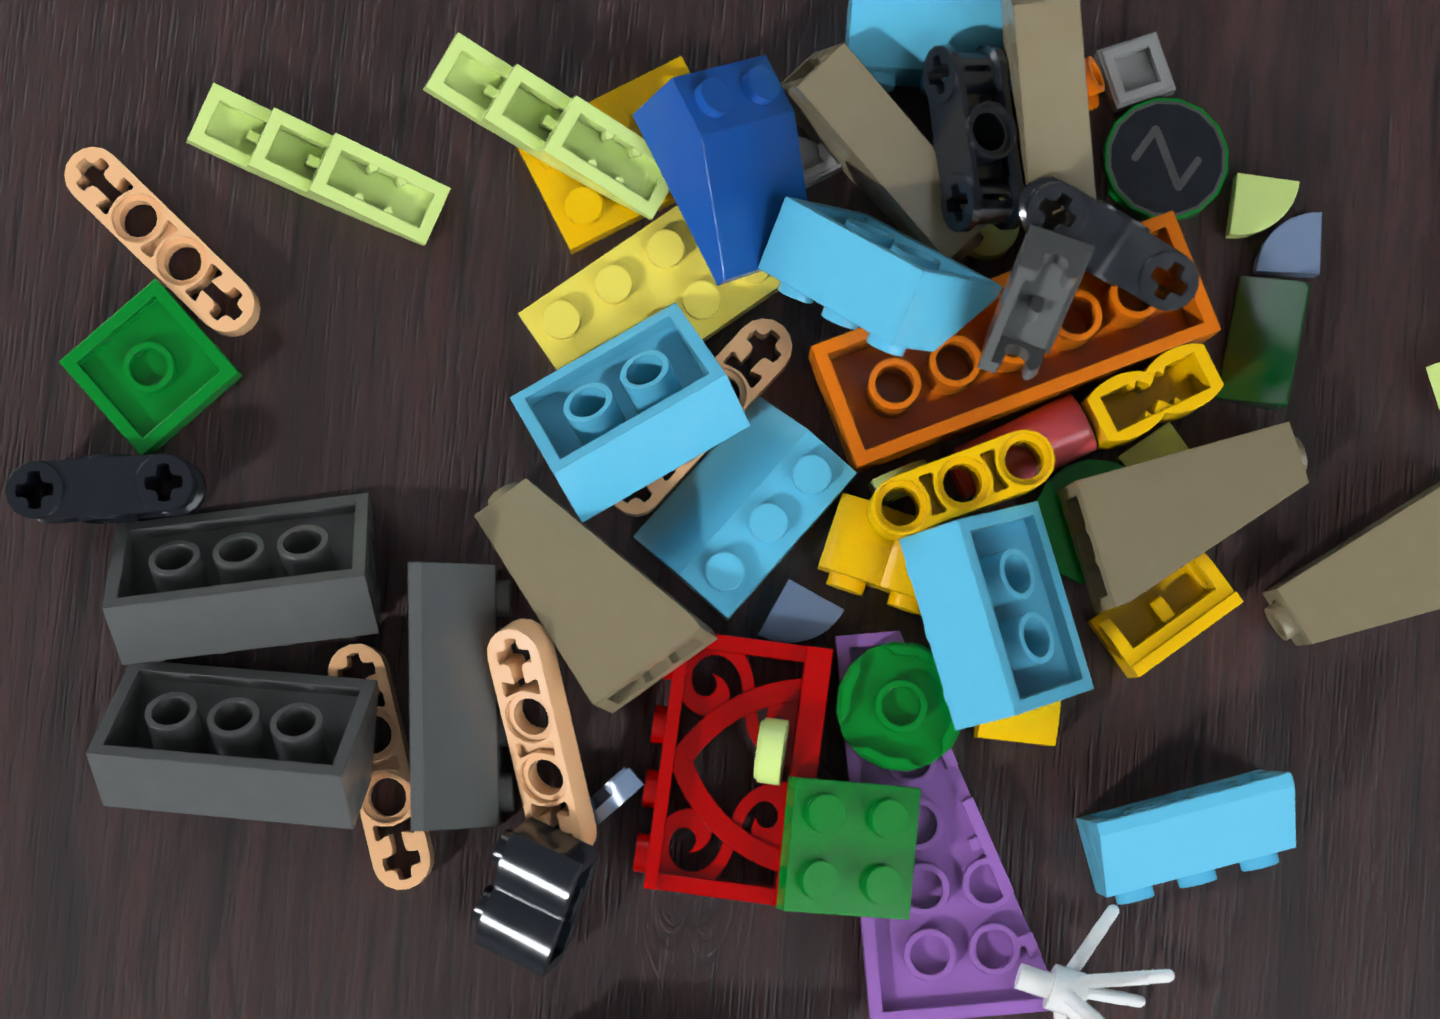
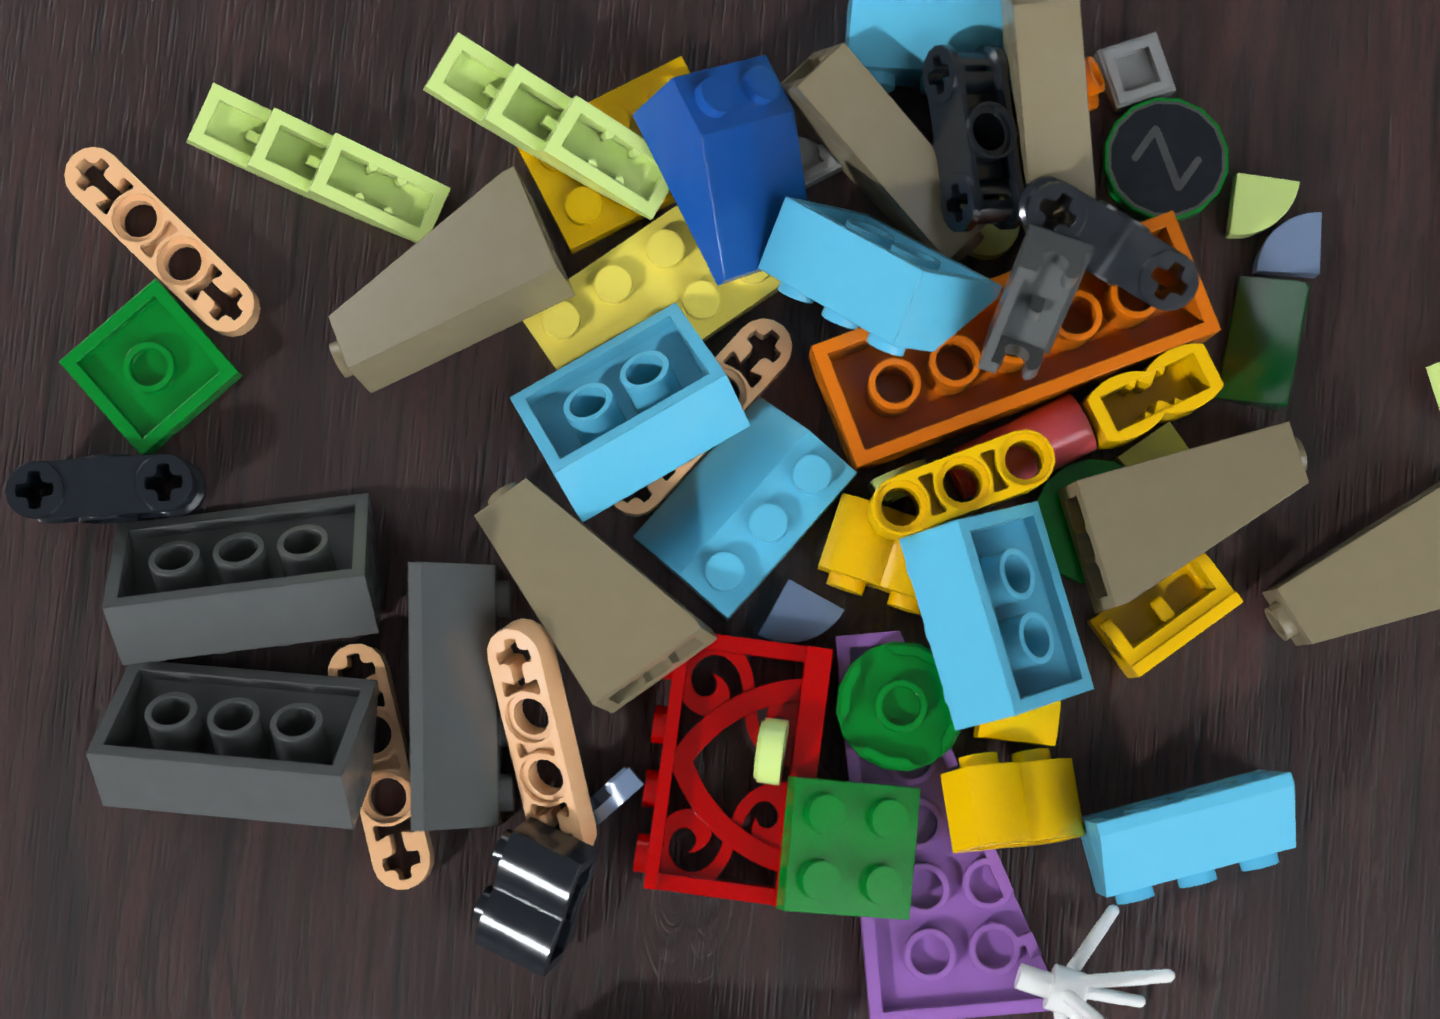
none -> dark tan slope [328,166,575,393]
none -> yellow brick [940,748,1085,853]

